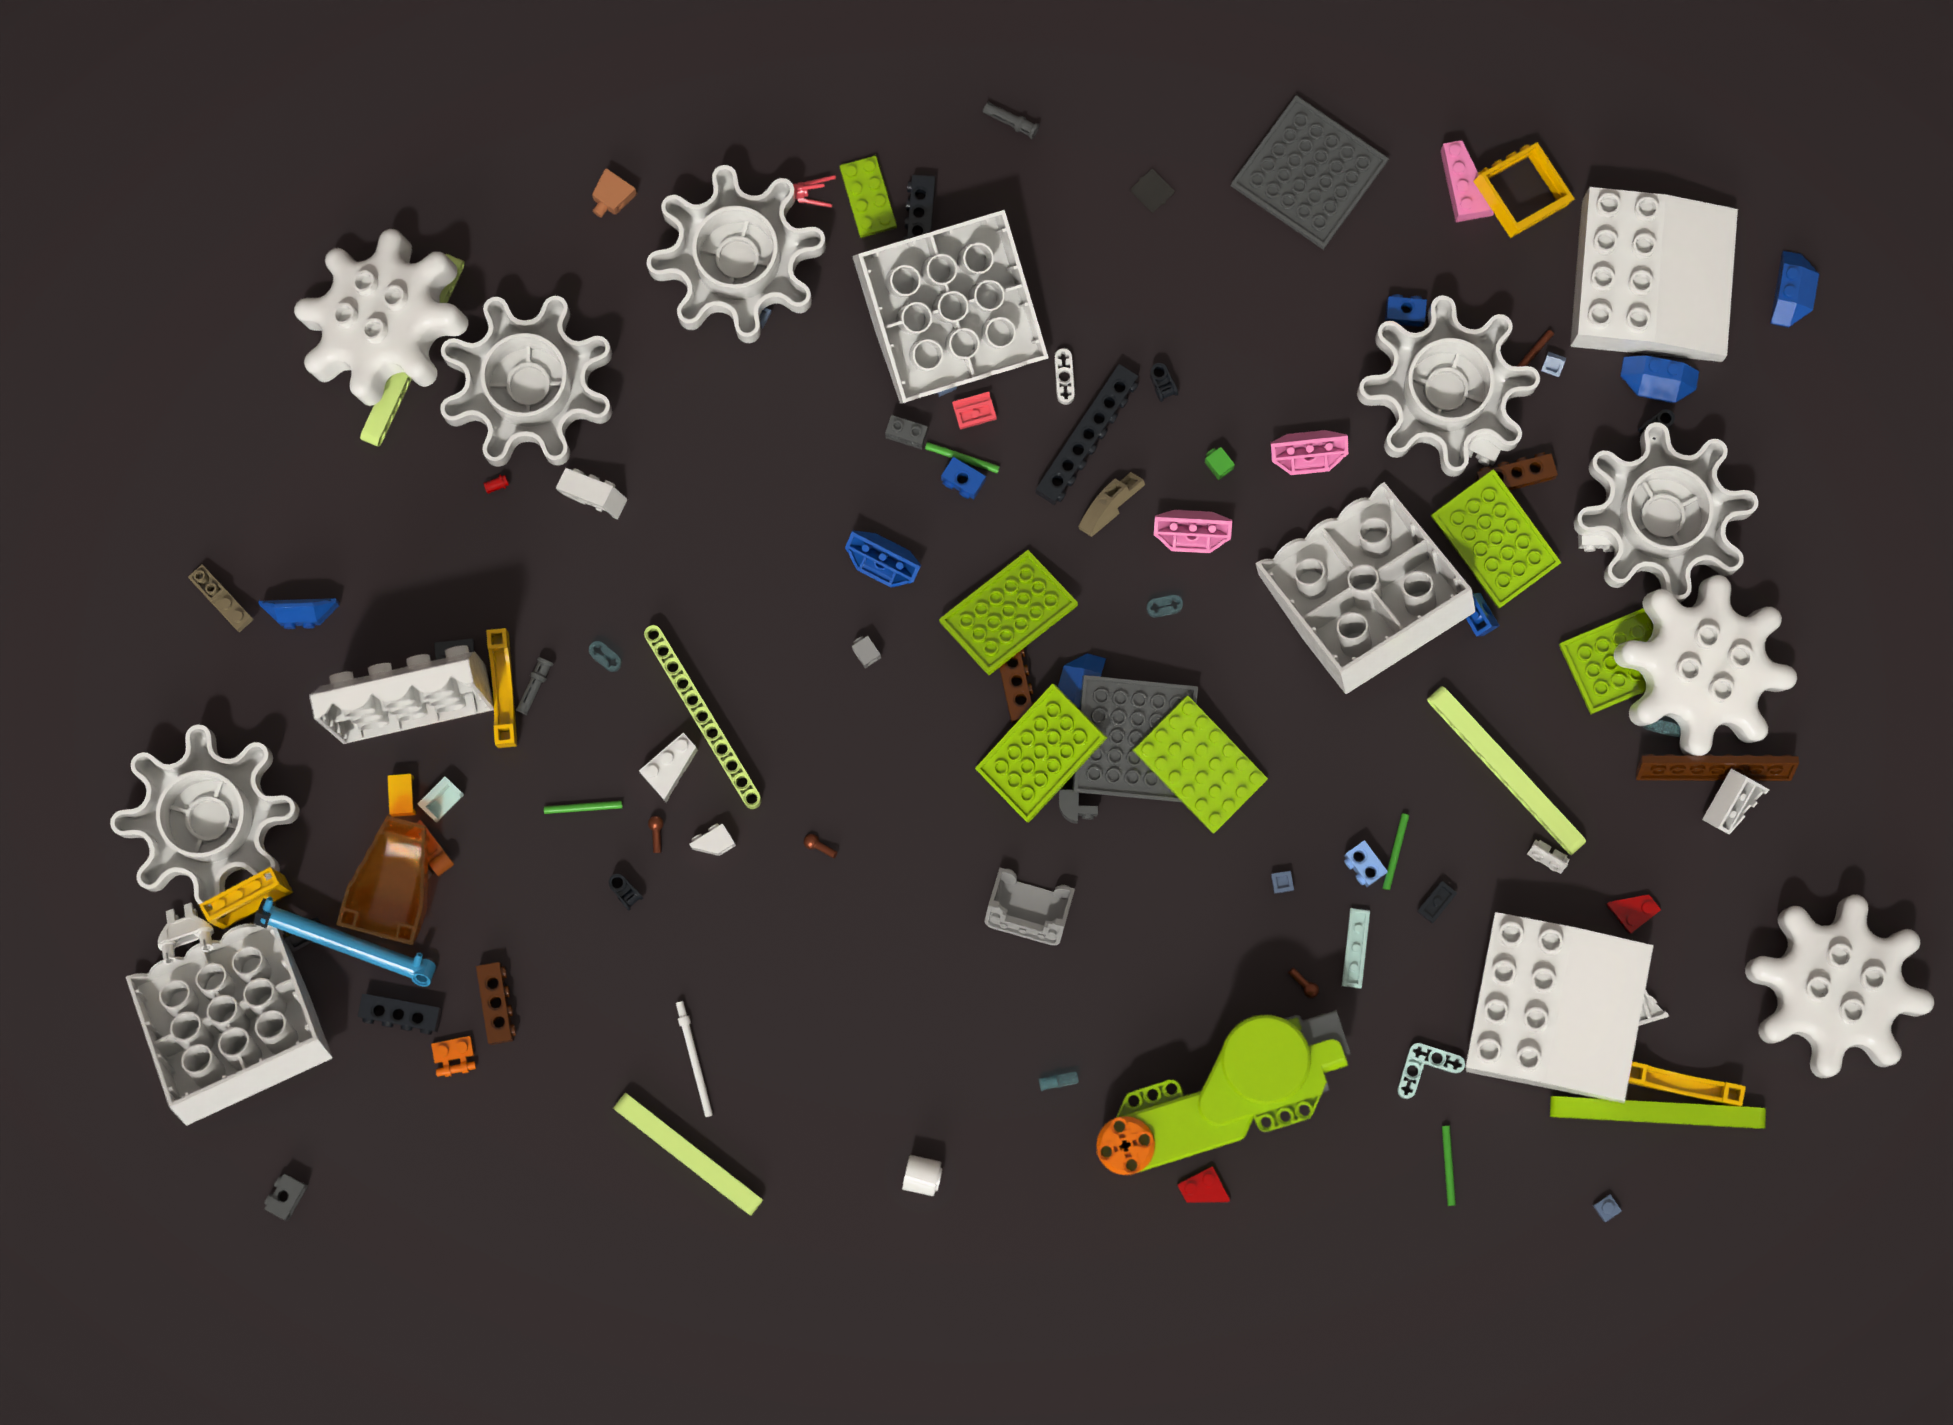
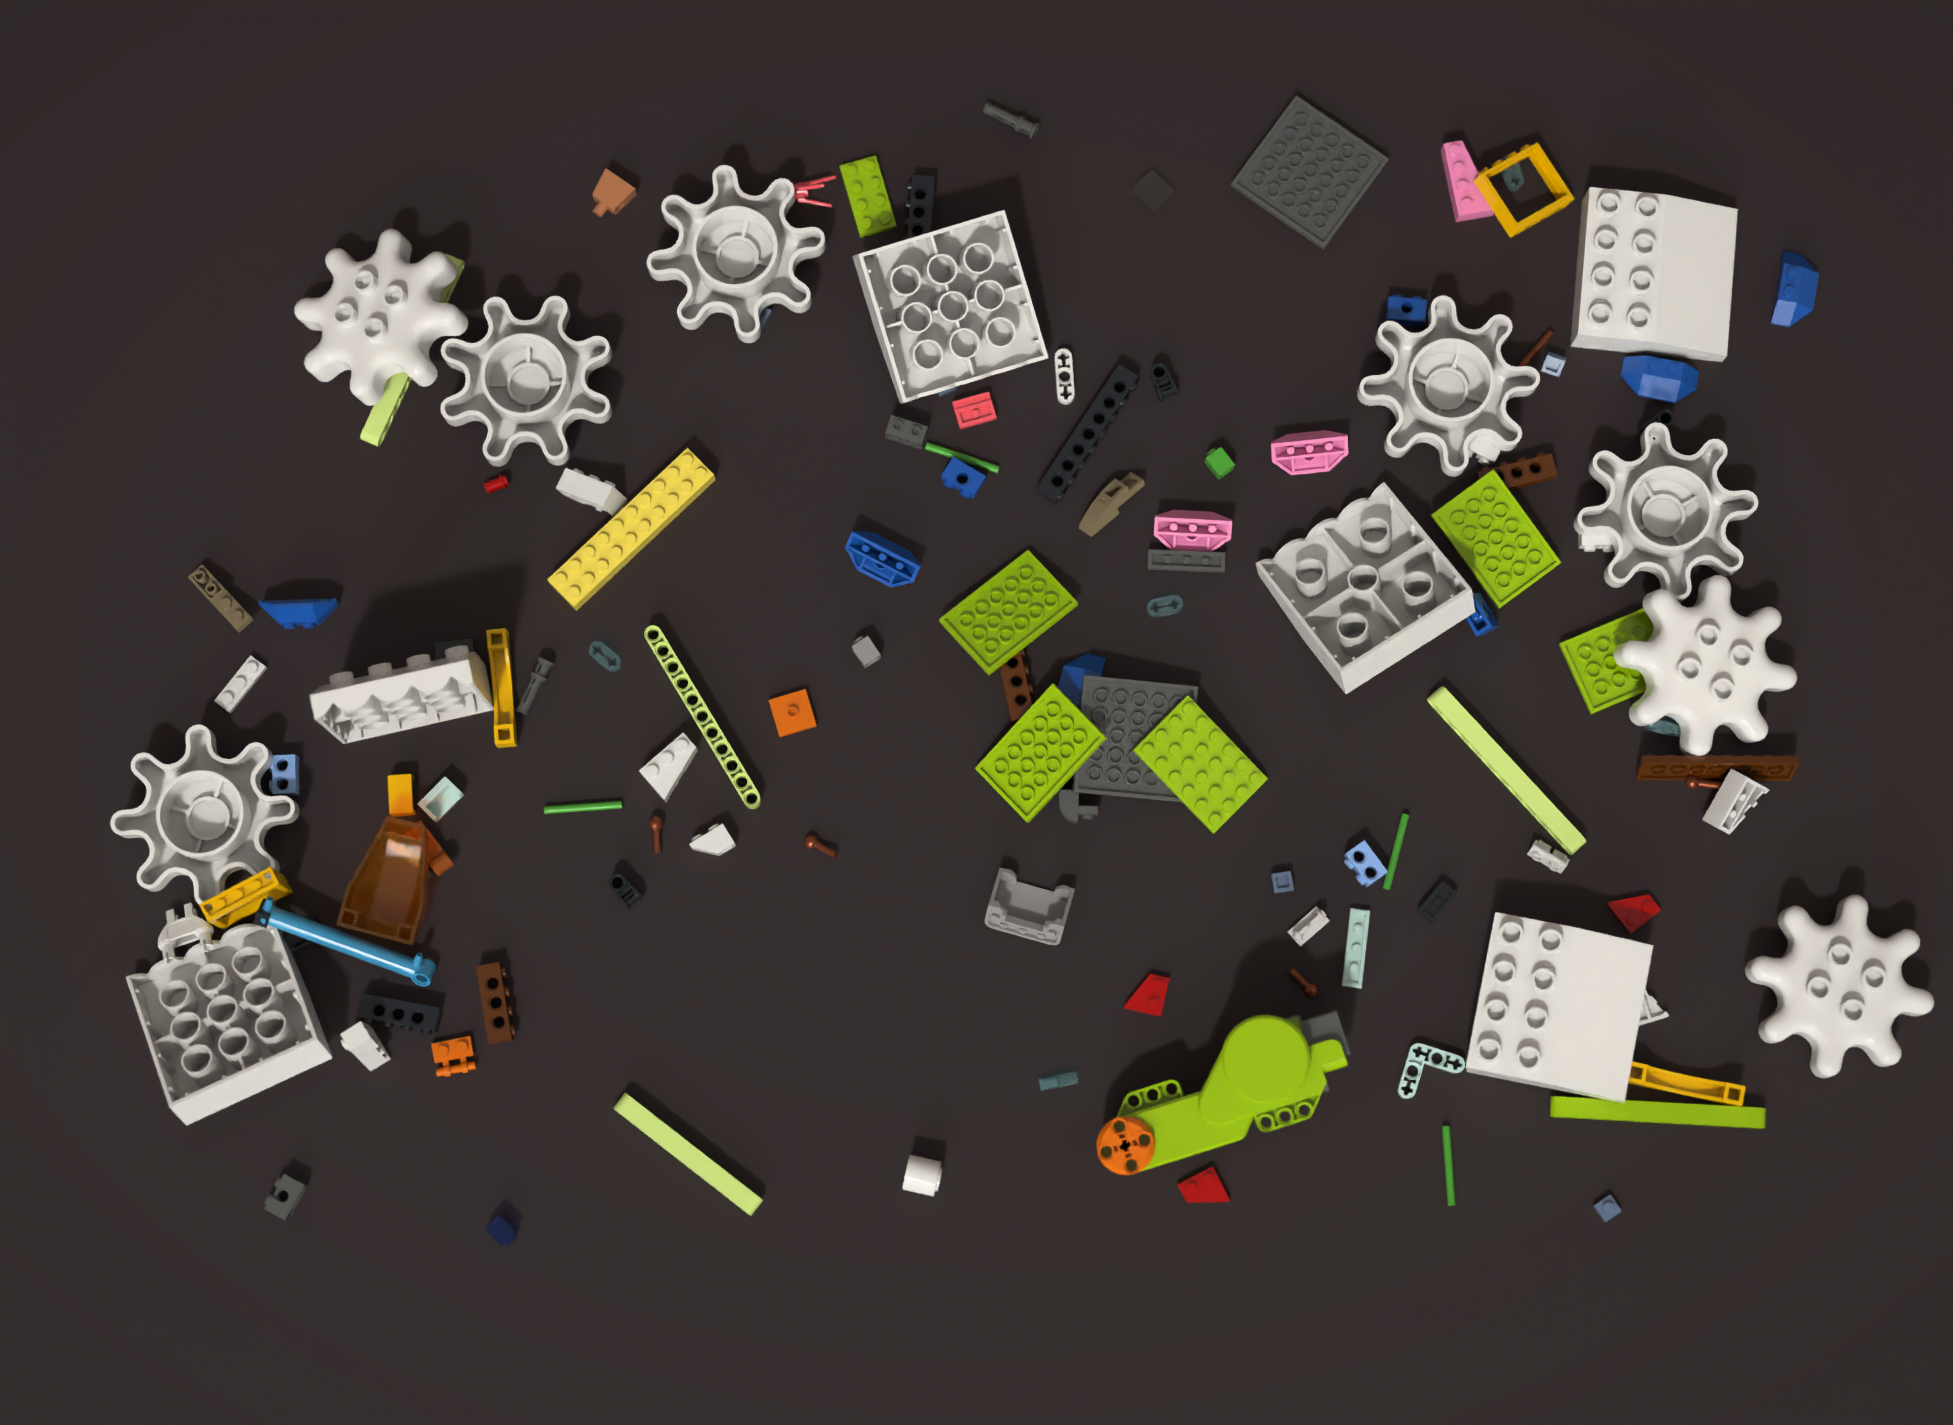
white bar [676,1001,713,1117] -> none
none -> white plate [214,655,267,713]
none -> light blue brick [269,754,300,796]
none -> white wedge [340,1021,391,1071]
none -> clear blue brick [485,1215,518,1246]
none -> light yellow brick [547,448,716,611]
none -> orange plate [769,689,817,737]
none -> red wing [1124,974,1169,1017]
none -> dark grey plate [1147,549,1225,573]
none -> white hinge [1288,906,1329,947]
none -> clear light blue beam [1502,155,1524,191]
none -> copper bar [1684,774,1722,790]

